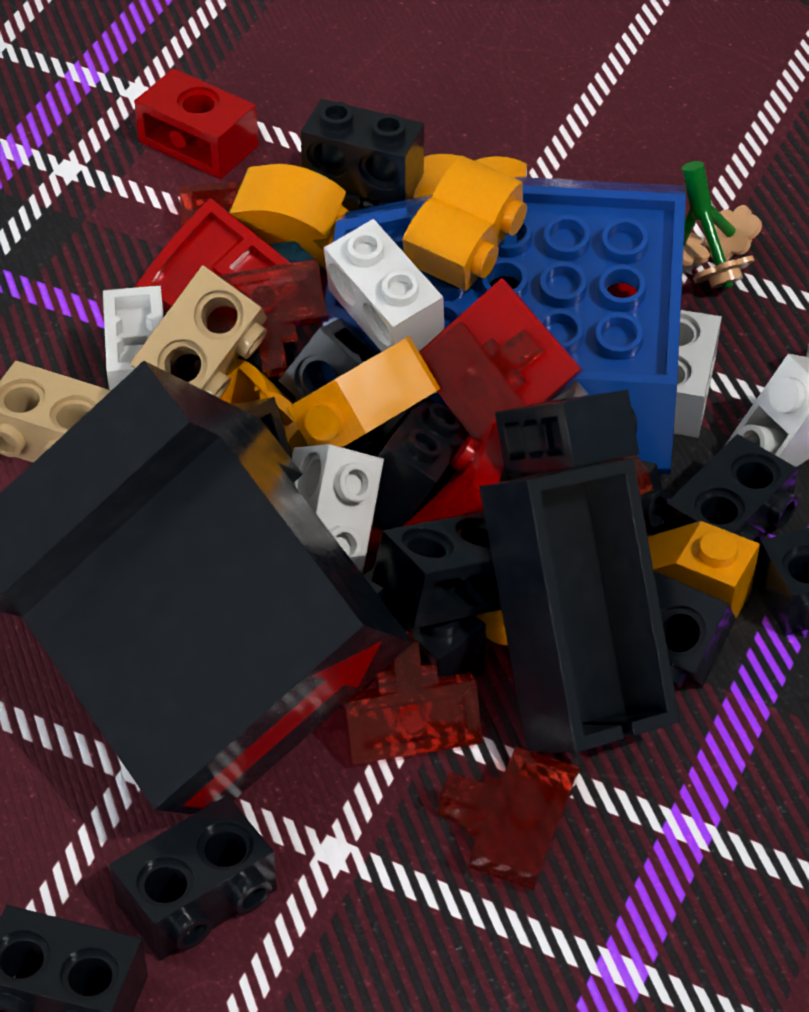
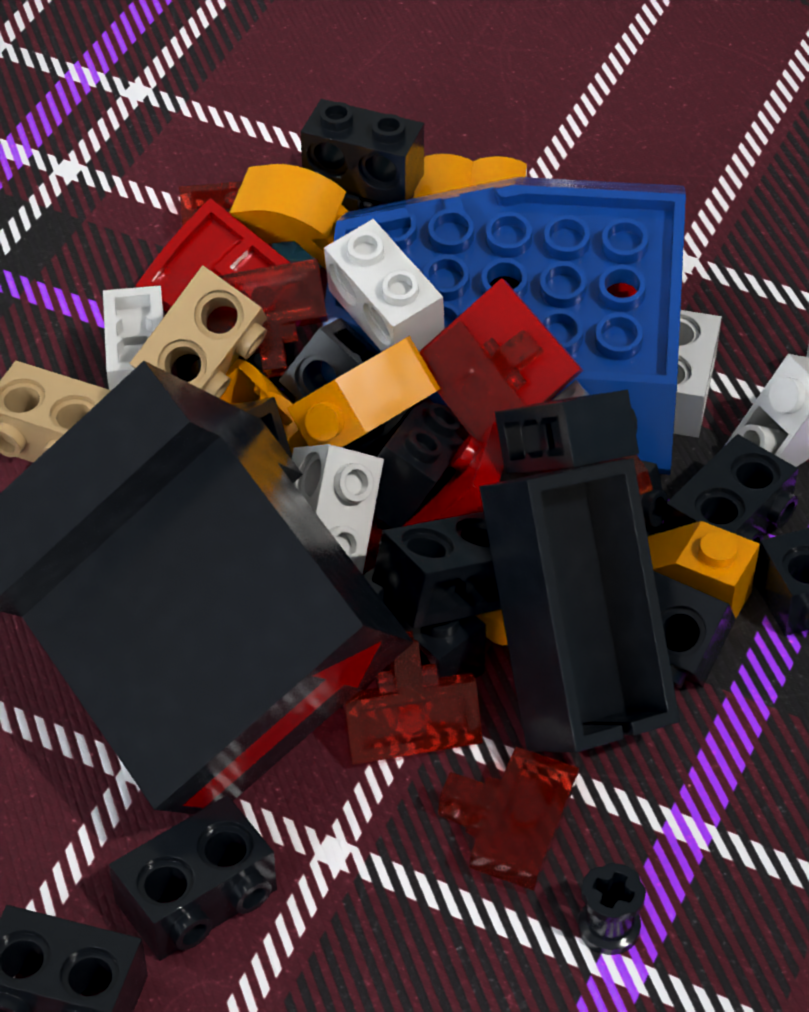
red brick [134,68,259,179] -> none
light orange brick [402,155,527,291] -> none
plant [682,161,762,289] -> none
none -> black bush [578,863,646,955]

